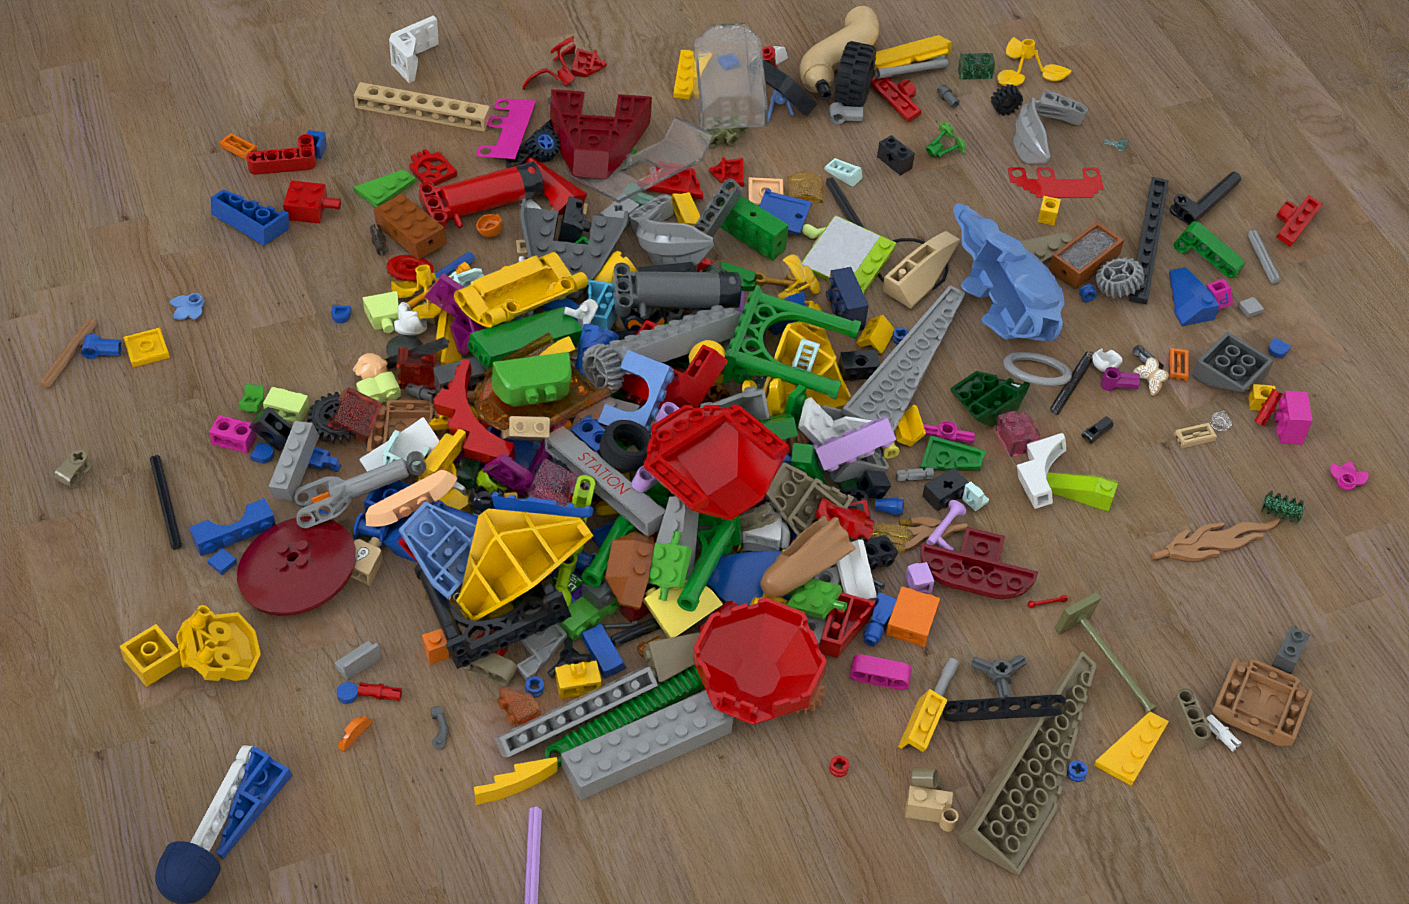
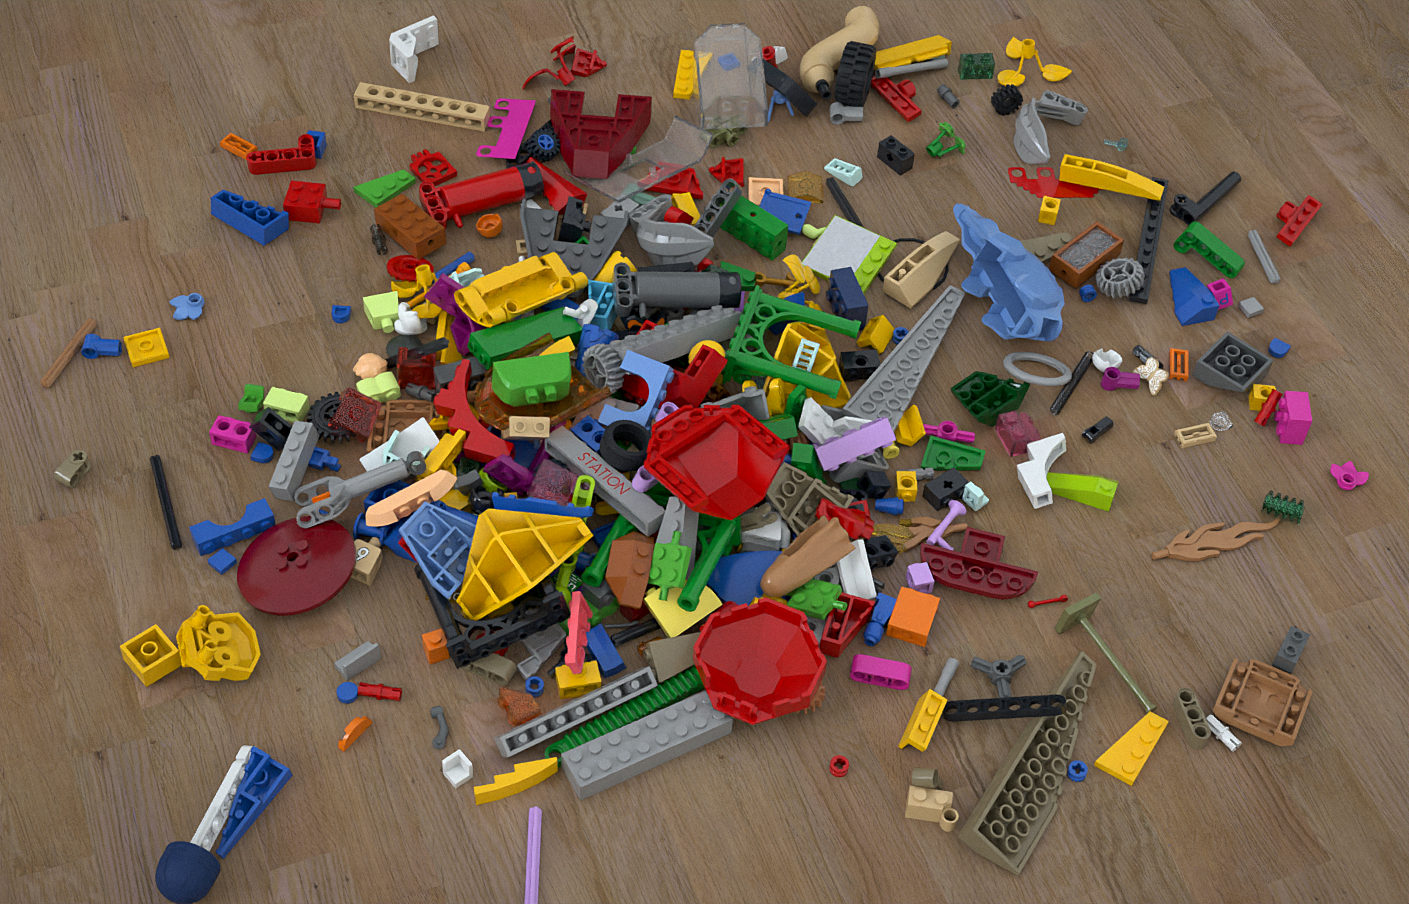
none -> white panel [442,749,473,789]
none -> dark grey piece [457,469,484,493]
none -> coral wing [565,591,593,674]
none -> red piece [664,206,694,225]
none -> yellow brick [894,471,917,502]
none -> yellow slope [1059,154,1164,201]

